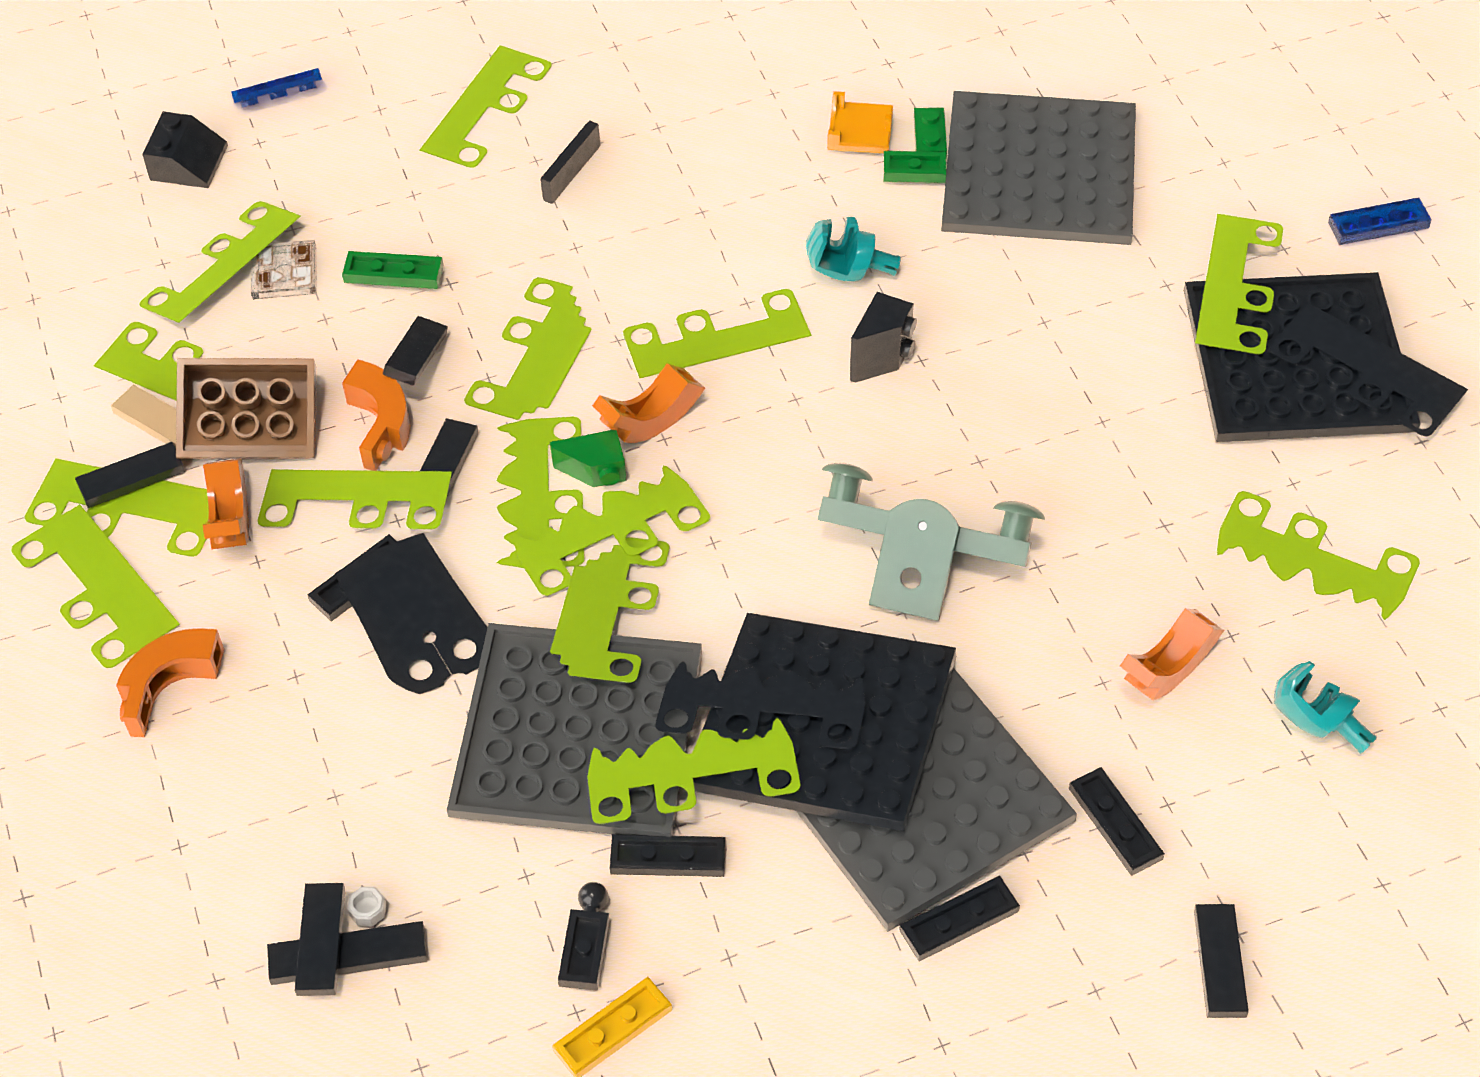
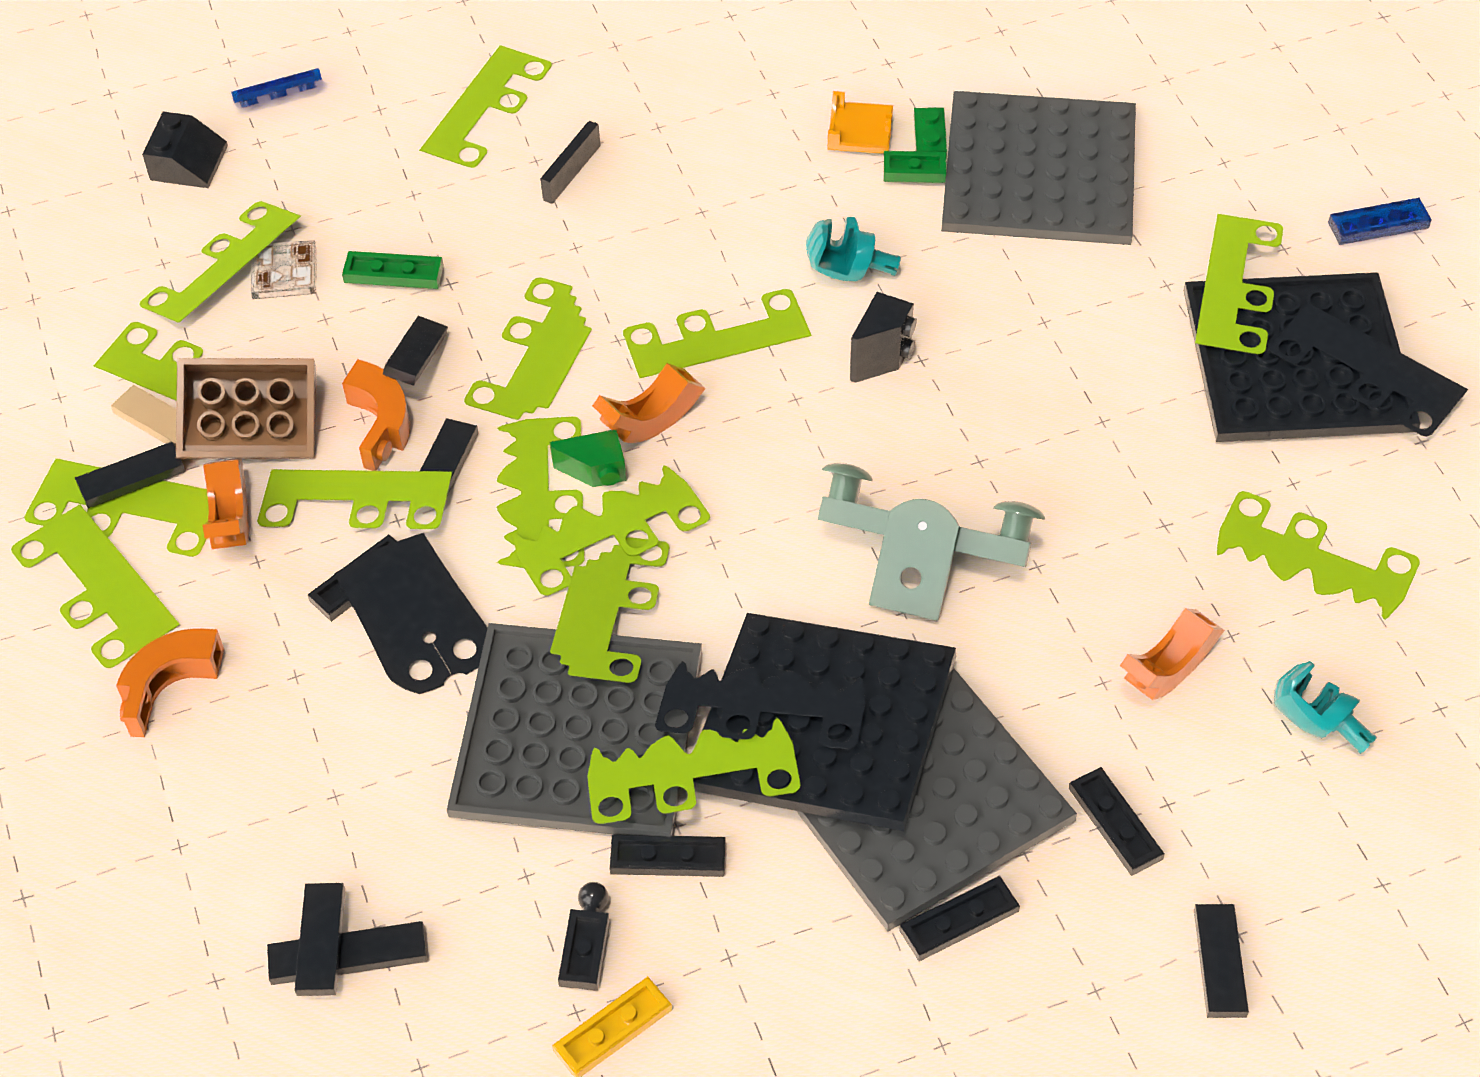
white tile [347,887,387,926] -> none

